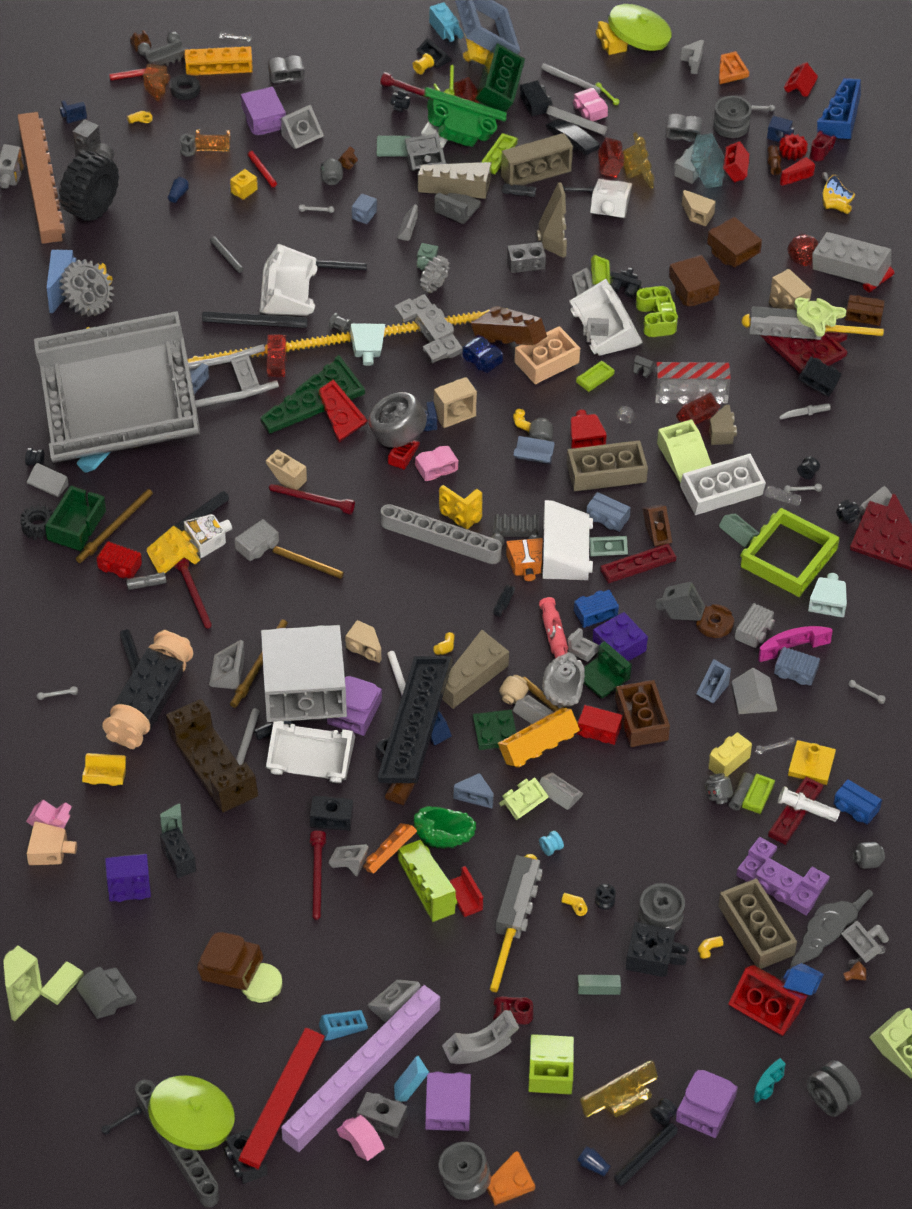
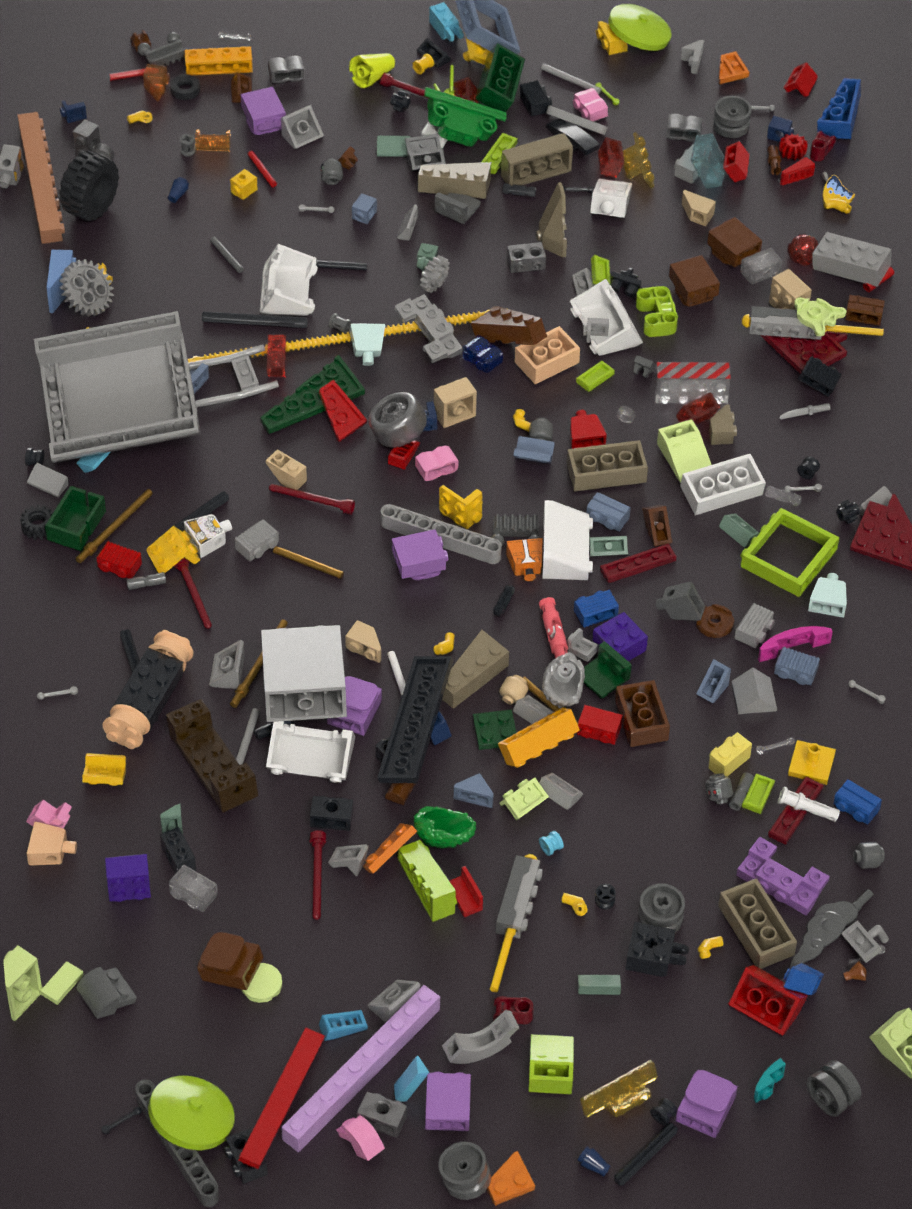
none -> clear brick [169,865,218,912]
none -> reddish brown slope [231,72,252,103]
none -> neon yellow cone [349,53,395,88]
none -> medium lavender brick [392,529,449,580]
none -> clear brick [740,248,783,285]

